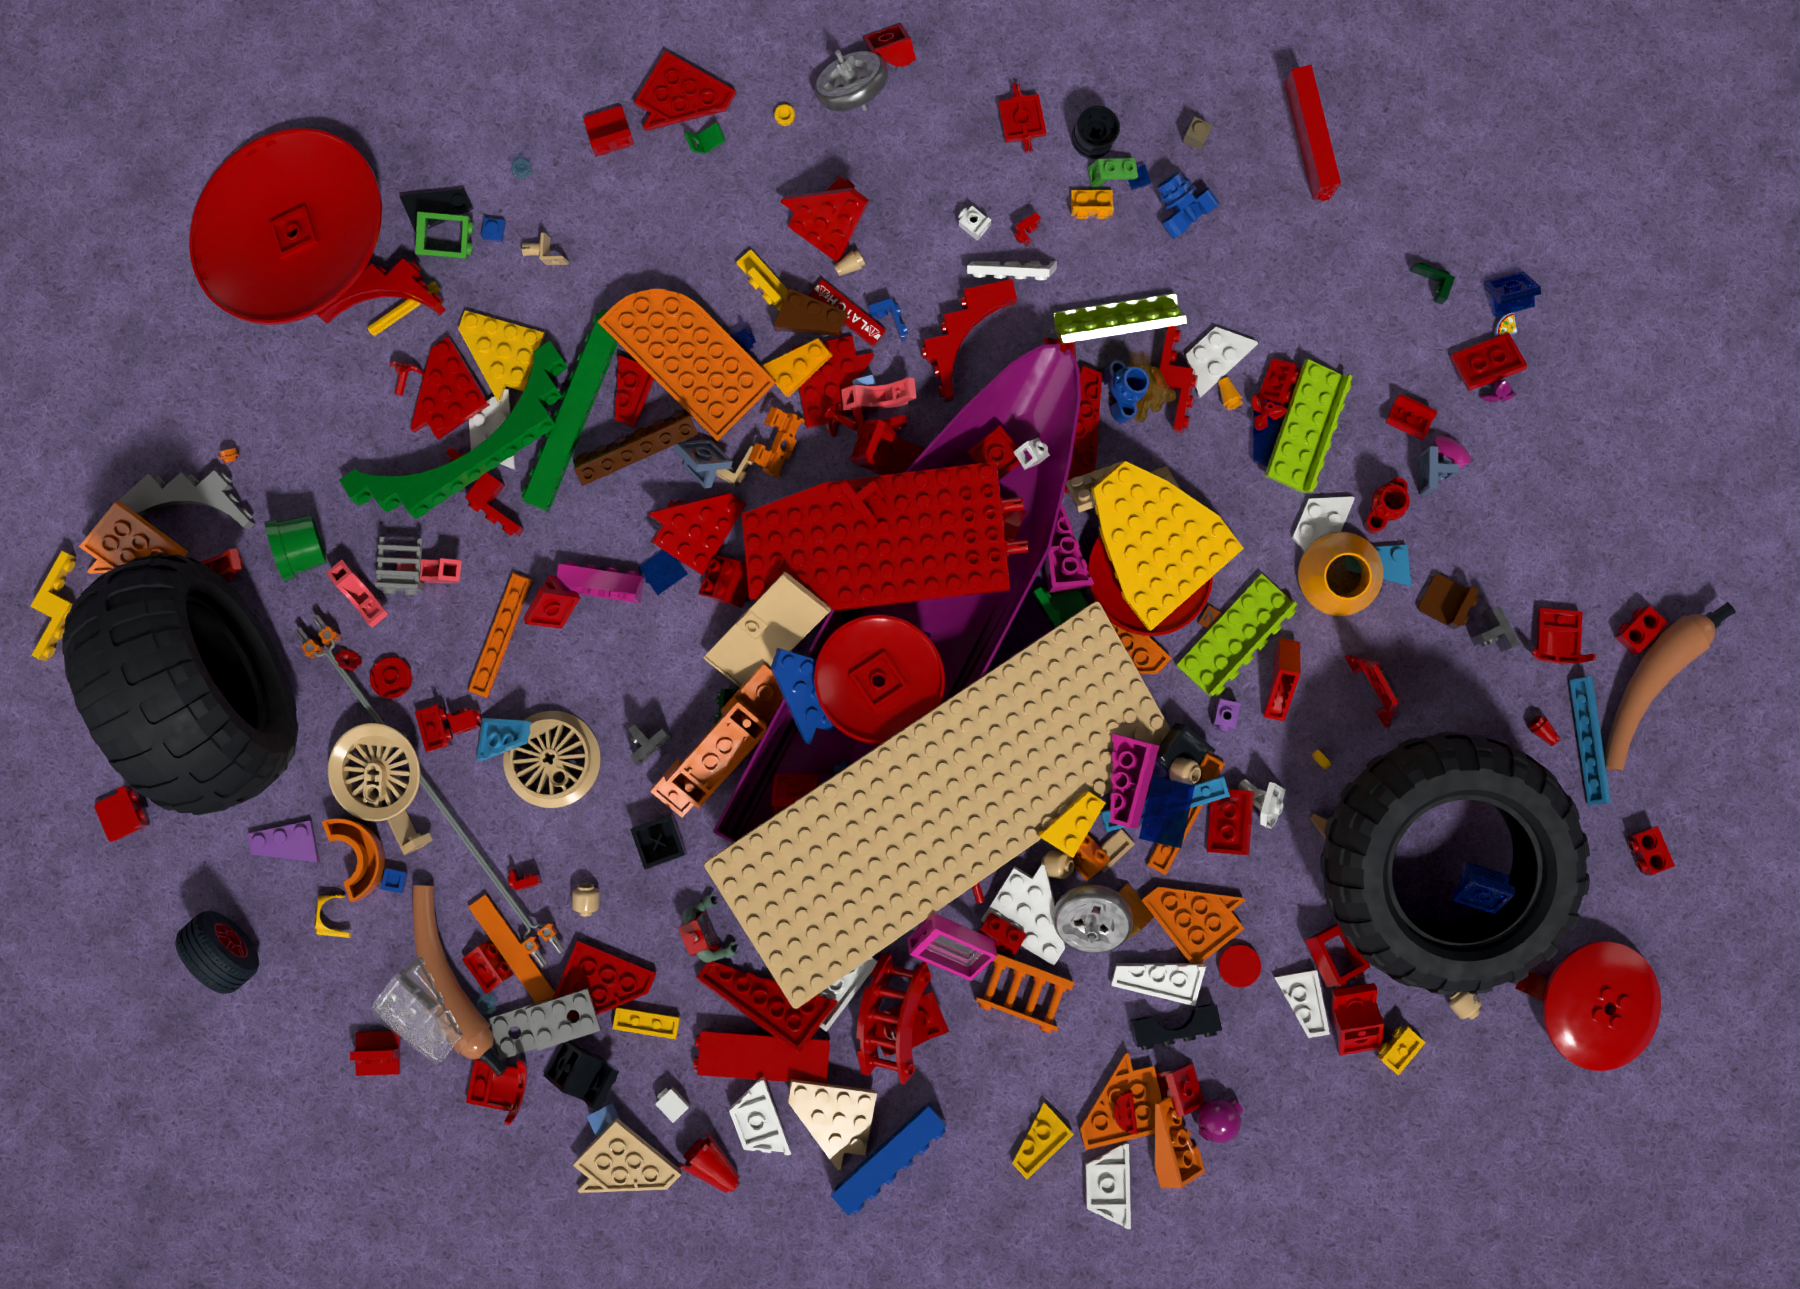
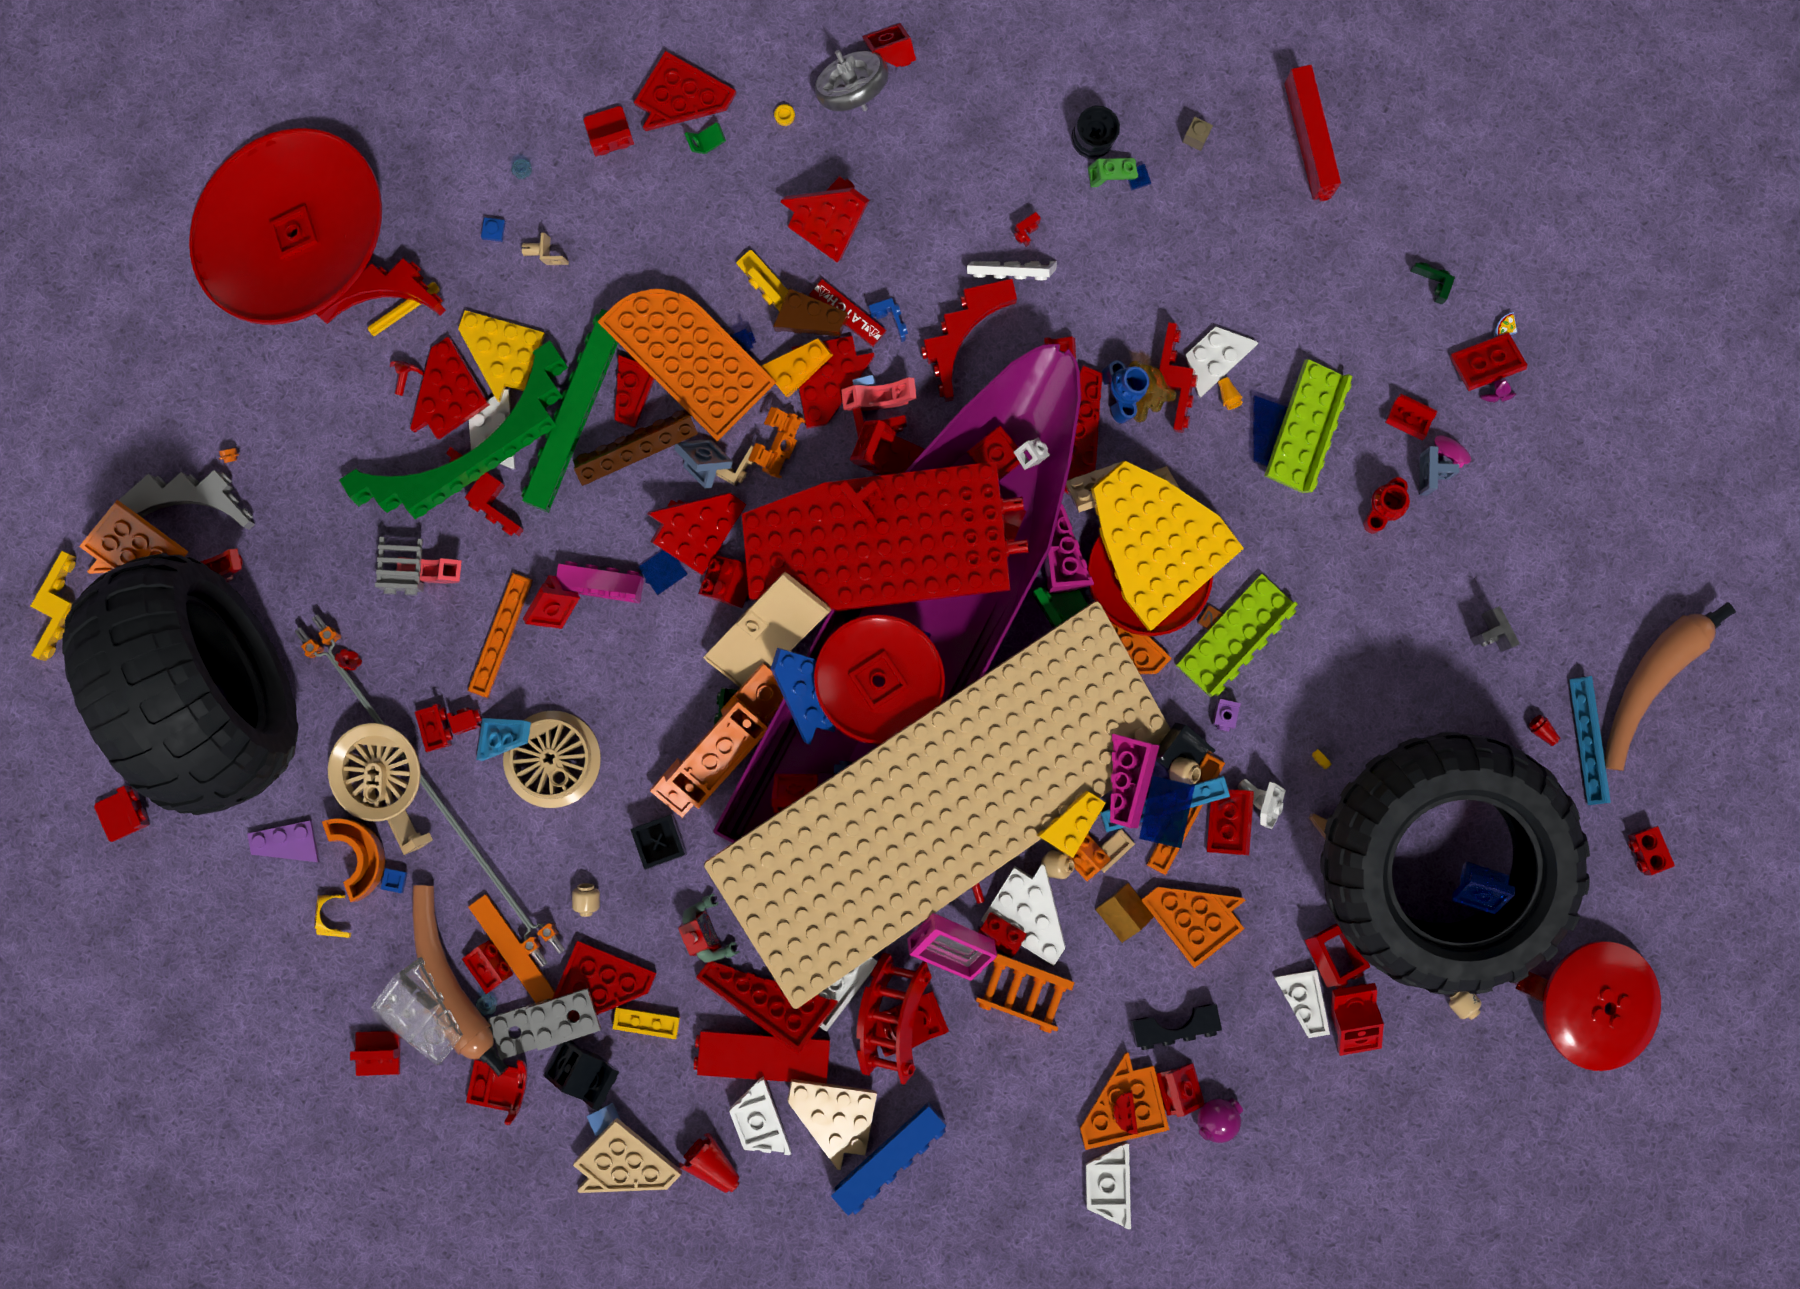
black wheel [175,911,259,994] -> none
green piece [265,515,327,582] -> none
coral arch [326,560,388,628] -> none
red tile [370,657,413,699] -> none
black wing [399,189,473,232] -> none
bright green window [415,212,474,259] -> none
red bracket [507,869,543,891] -> none
flat silver bracket [628,724,672,766] -> none
white brick [655,1087,691,1123] -> none
red plant [825,404,859,437] -> none
tan cone [834,250,866,276] -> none
white brick [958,206,991,241] -> none
red plate [998,83,1047,153] -> none
yellow wing [1012,1102,1074,1180] -> none
lime bracket [1053,293,1187,343] -> none
flat silver wheel [1053,885,1133,953] -> none
light orange bracket [1071,190,1114,219] -> none
white wing [1111,963,1206,1006] -> none
orange wedge [1155,1096,1205,1188] -> none
blue beam [1157,172,1220,239] -> none
red tile [1218,945,1261,988] -> none
red plant [1252,394,1287,430] -> none
red bracket [1258,358,1300,408] -> none
red arch [1263,638,1301,721] -> none
white wing [1292,497,1355,552] -> none
light orange cone [1298,532,1383,616] -> none
dark azure wing [1344,545,1411,587] -> none
red wedge [1344,654,1401,729] -> none
yellow bracket [1377,1025,1426,1076] -> none
reddish brown bracket [1418,574,1479,630] -> none
clear blue bracket [1484,271,1541,317] -> none
red piece [1532,608,1596,664] -> none
red brick [1615,606,1668,655] -> none

